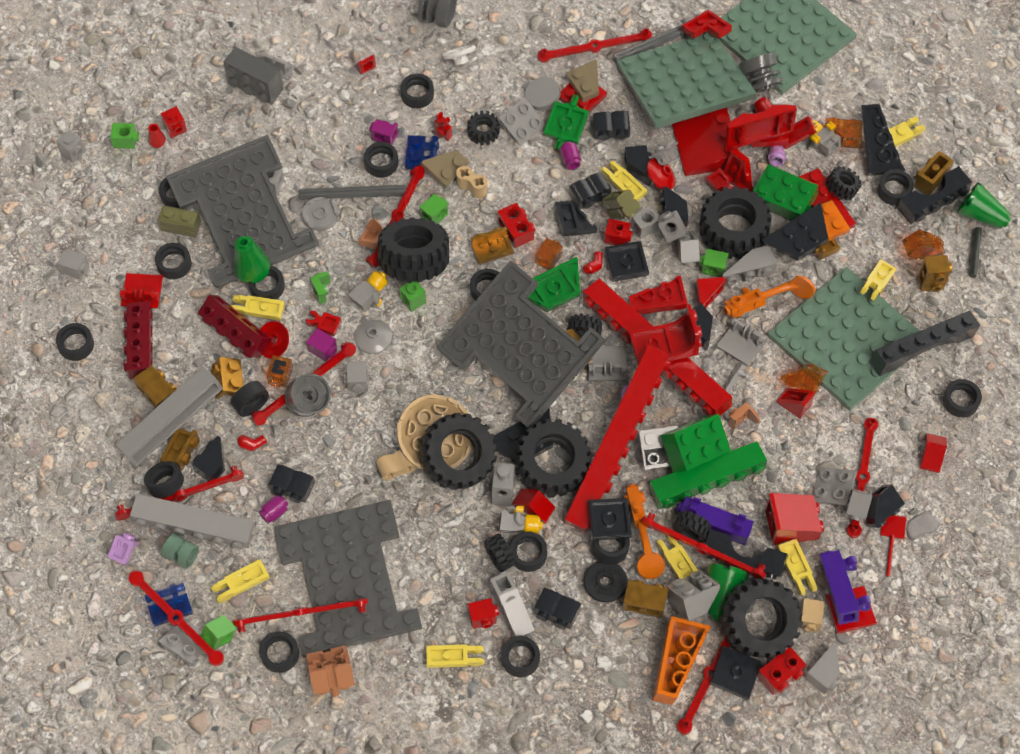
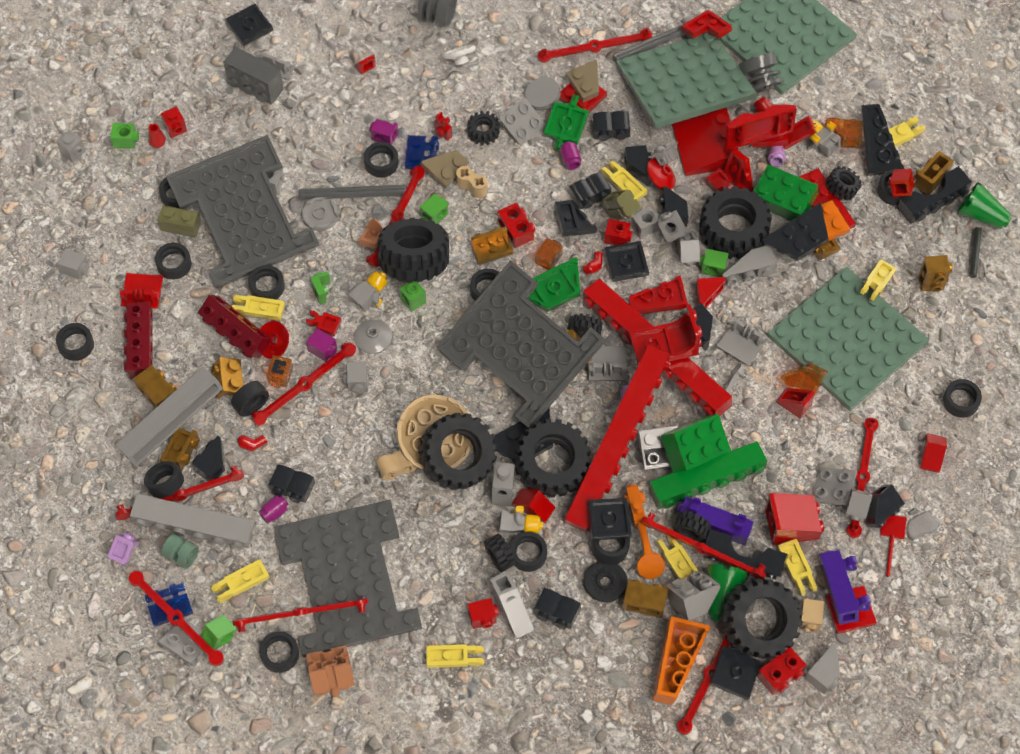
green cone [233,236,270,283] -> none
dark grey wheel [284,373,331,417] -> none
black tyre [400,73,434,109] -> none
black tyre [501,636,540,678] -> none
orange piece [723,276,815,318] -> none
nougat plate [728,402,761,429] -> none
black arch [870,310,980,376] -> none
clear orange slope [902,229,946,260] -> none
none -> black plate [225,4,273,46]
none -> red brick [889,169,915,197]

